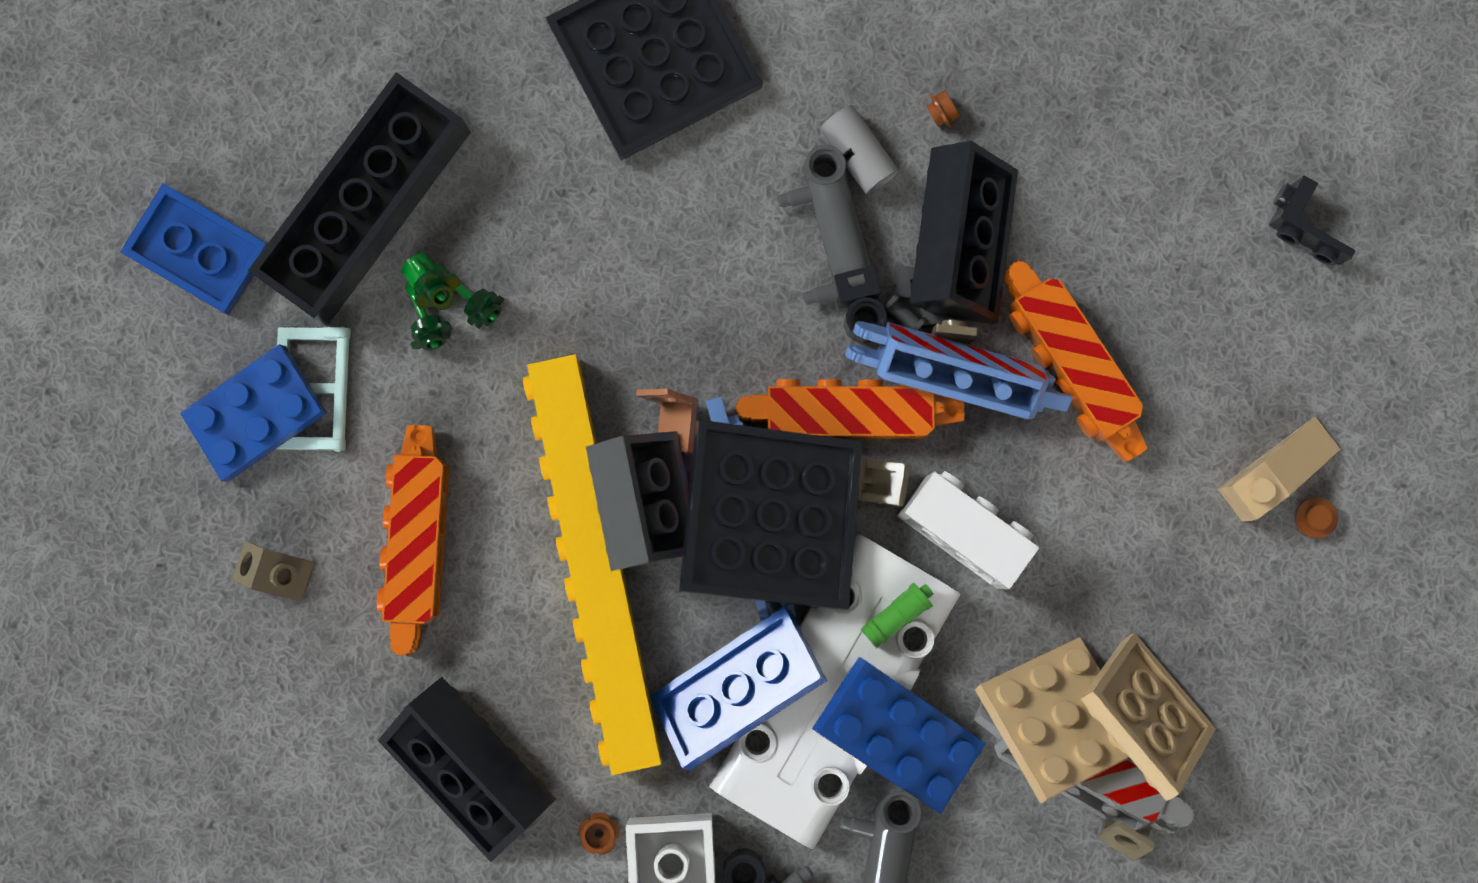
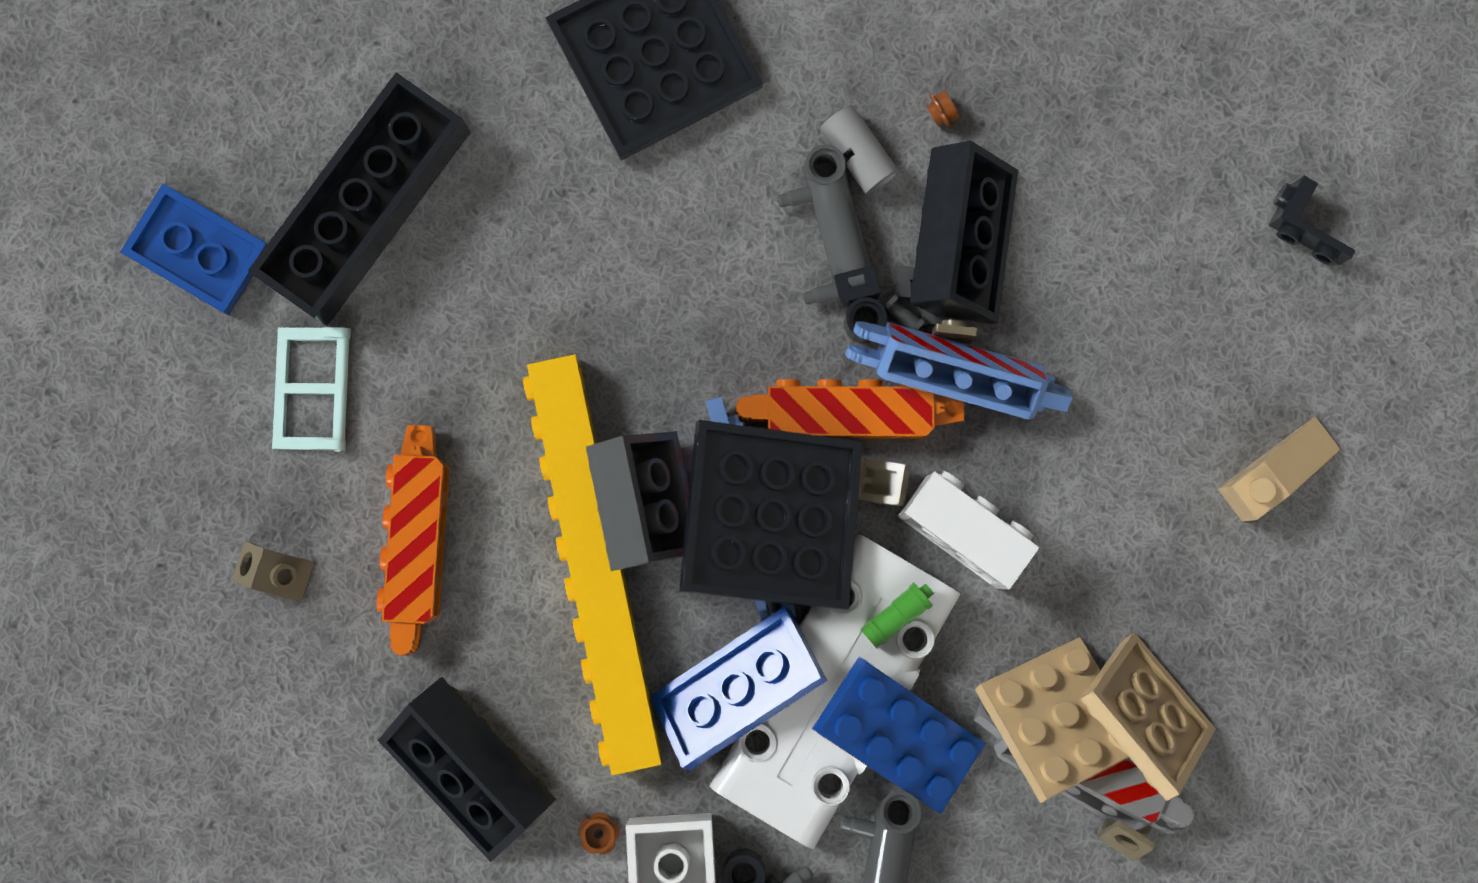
blue plate [180,344,327,482] -> none
dark green plant [401,253,504,351] -> none
nougat bracket [636,389,698,454] -> none
orange hinge [1004,260,1148,463] -> none
dark orange plate [1295,497,1338,538] -> none

